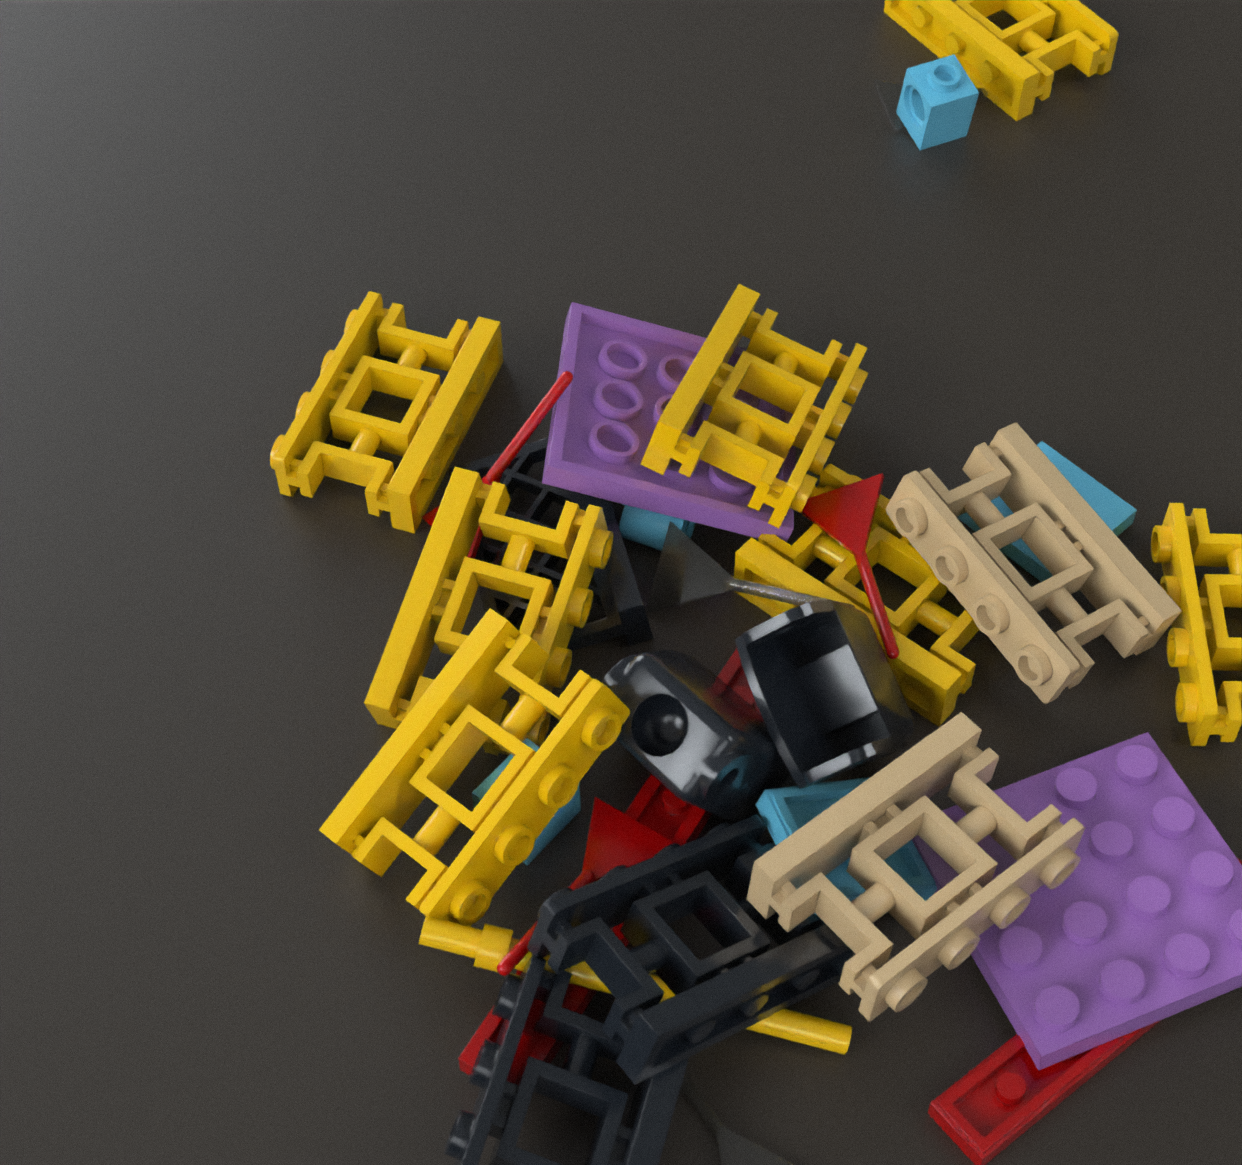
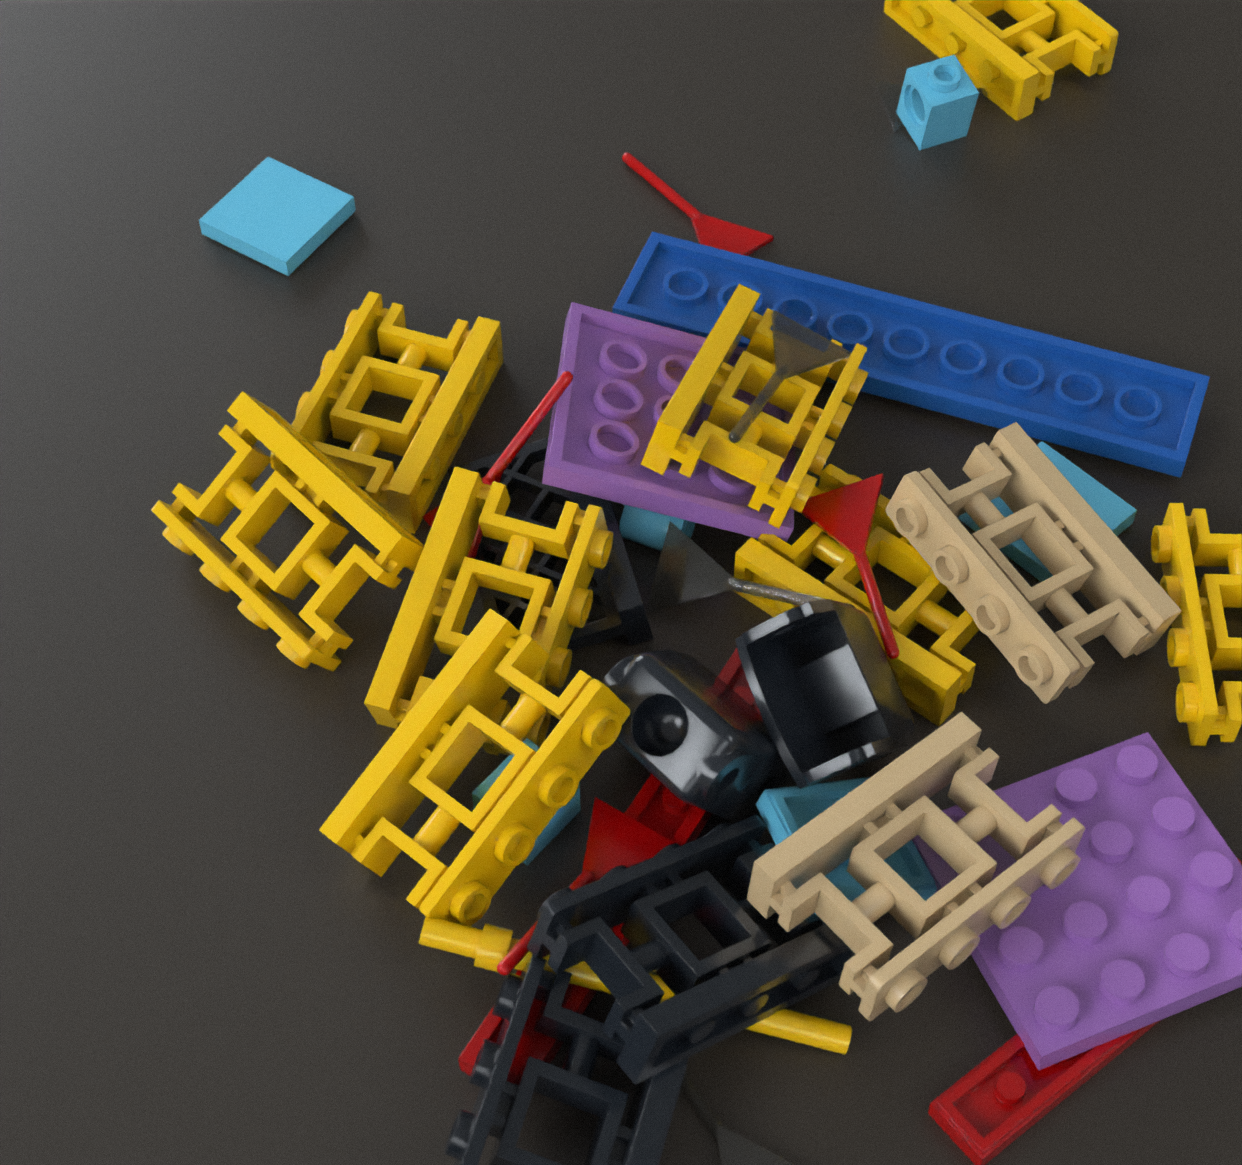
none -> yellow fence [151,391,424,672]
none -> medium azure tile [199,157,356,276]
none -> blue plate [612,232,1210,478]
none -> red piece [622,152,774,256]
none -> clear smoke piece [728,310,852,443]

